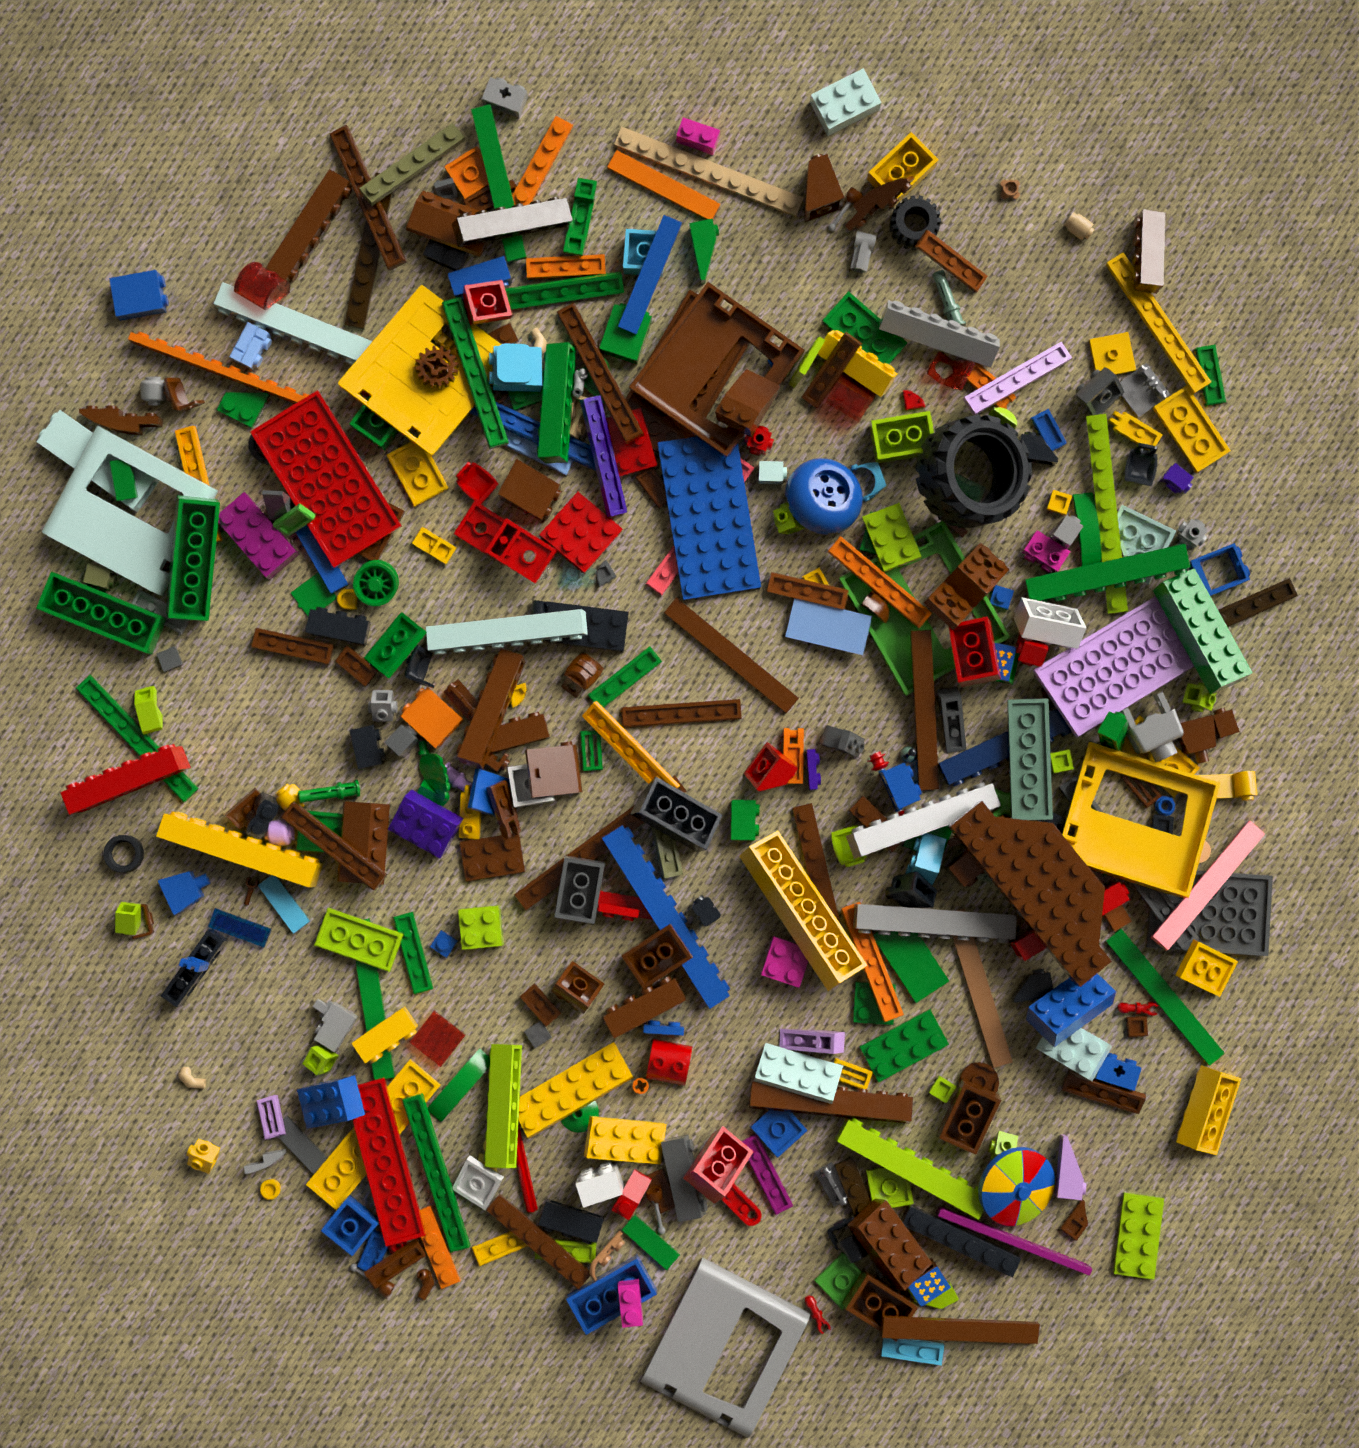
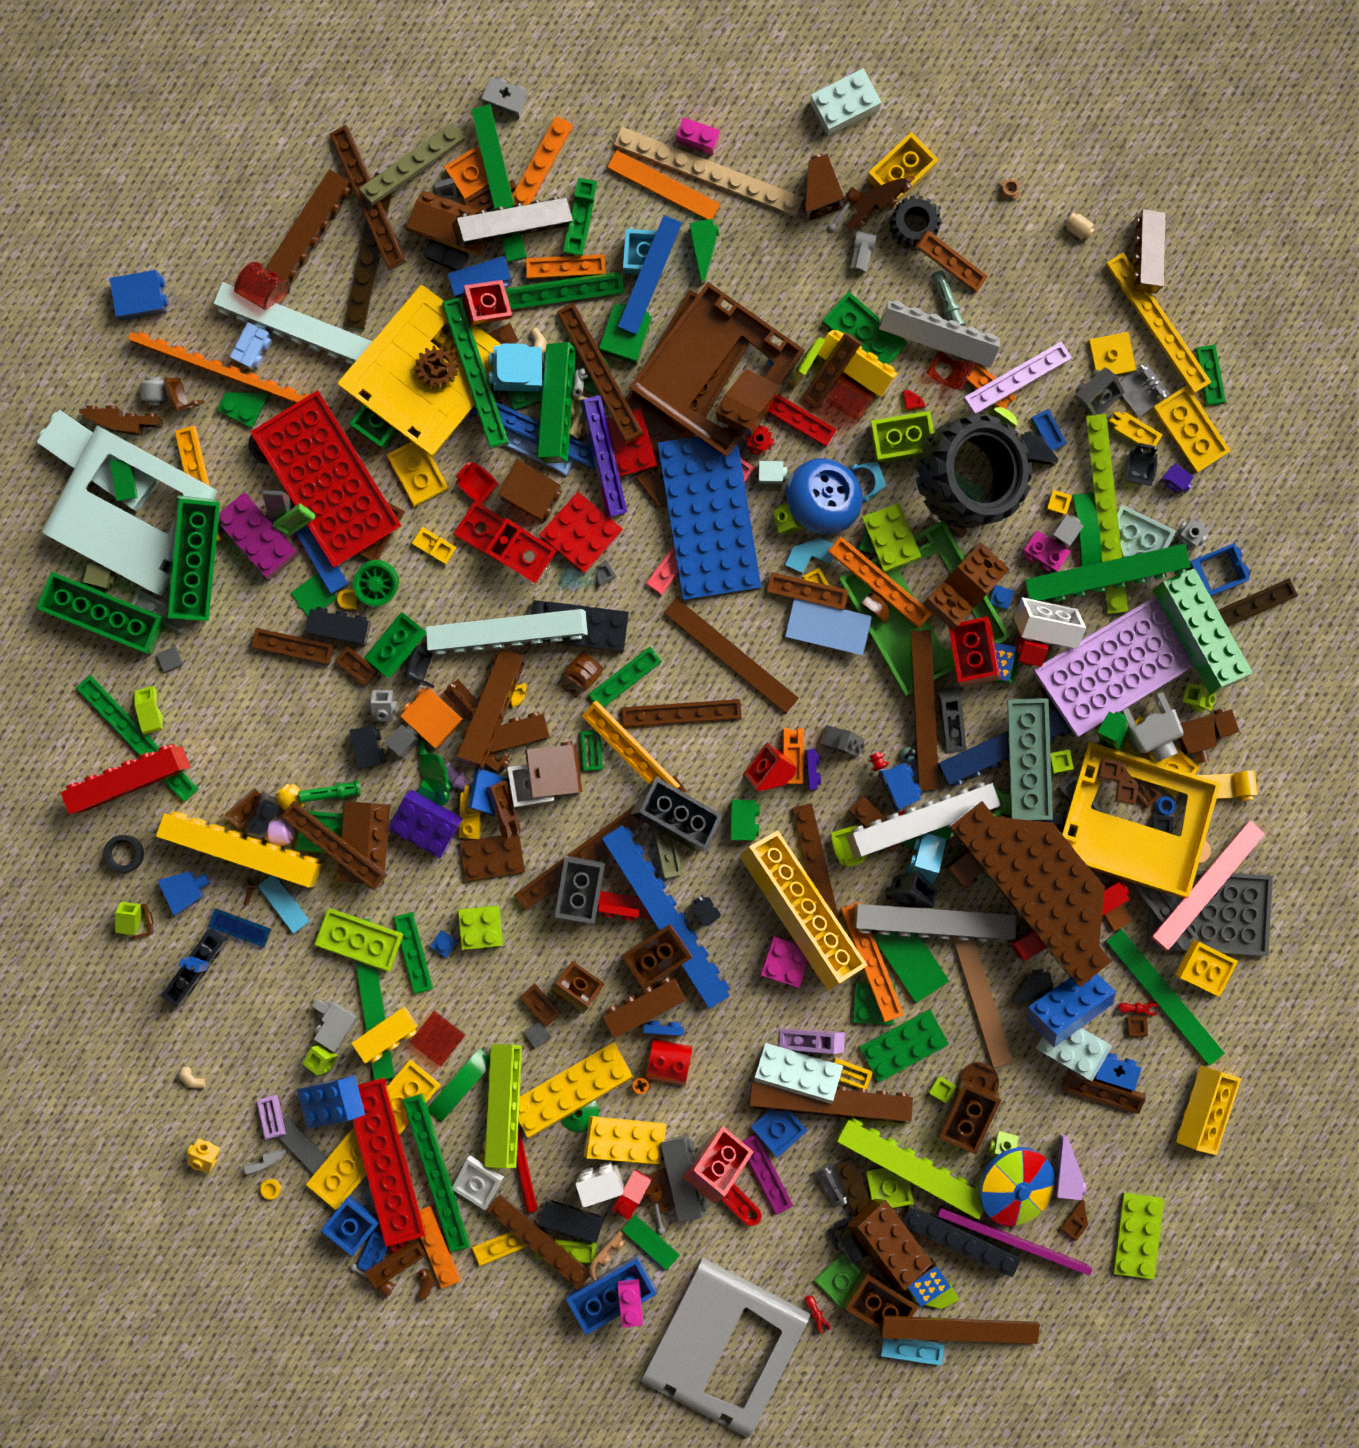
none -> red plate [767,394,837,447]
none -> medium azure tile [785,538,833,574]
none -> reddish brown tile [1097,758,1139,806]

